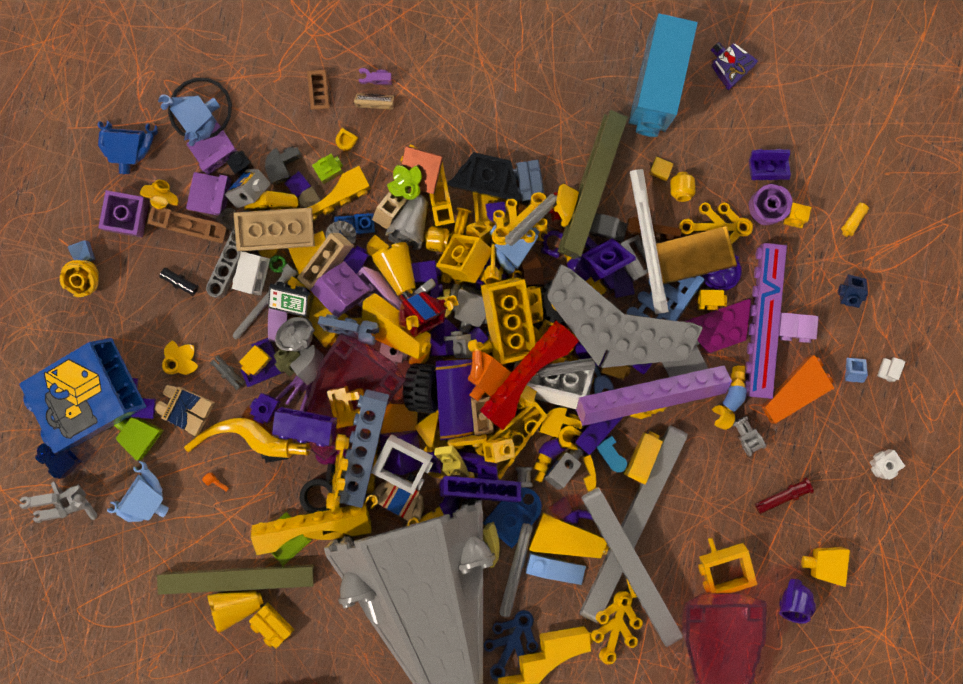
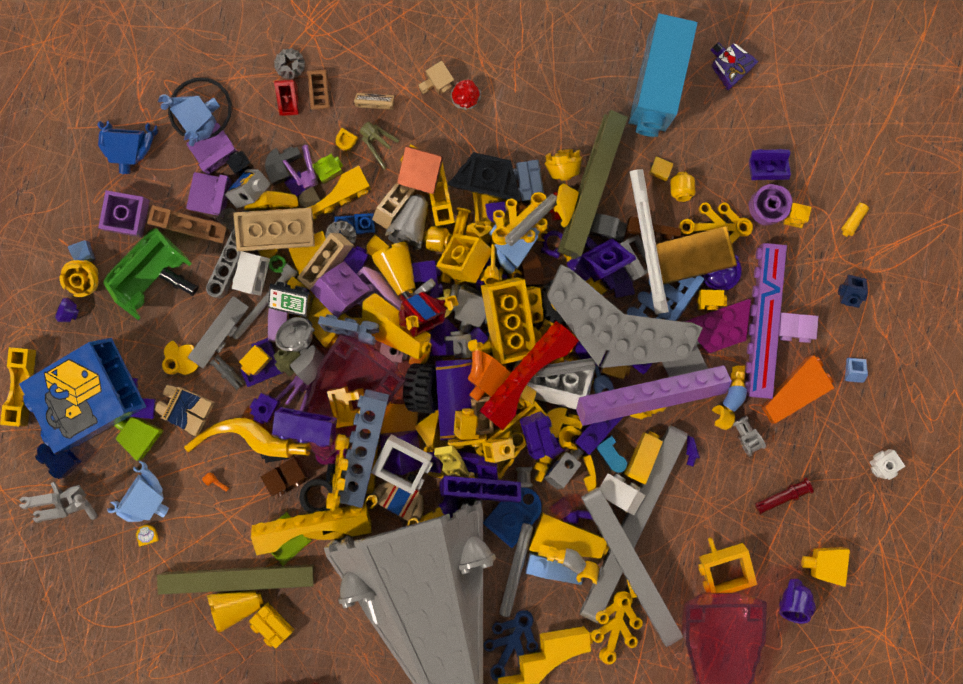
yellow plate [140,179,178,209] -> none
medium lavender plate [359,68,392,85] -> none
lime plate [387,165,422,200] -> none
light yellow slope [483,522,500,568] -> none
white piece [877,357,905,382] -> none
none -> yellow arch [0,347,36,427]
none -> dark purple cone [55,297,79,322]
none -> bright green windscreen [103,228,192,320]
none -> tile [136,524,159,547]
none -> light grey bracket [188,296,249,368]
none -> reddish brown piece [260,456,308,497]
none -> light grey gear [274,48,305,79]
none -> red slope [274,80,299,116]
none -> medium lavender plant [283,145,318,189]
none -> olive plant [360,121,399,170]
none -> tan brick [419,61,454,95]
none -> red piece [450,79,481,110]
none -> yellow brick [453,408,479,440]
none -> dark purple brick [520,412,557,460]
none -> yellow piece [538,544,600,584]
none -> yellow cone [545,149,582,181]
none -> white brick [599,473,646,515]
none -> dark purple bar [686,435,700,467]

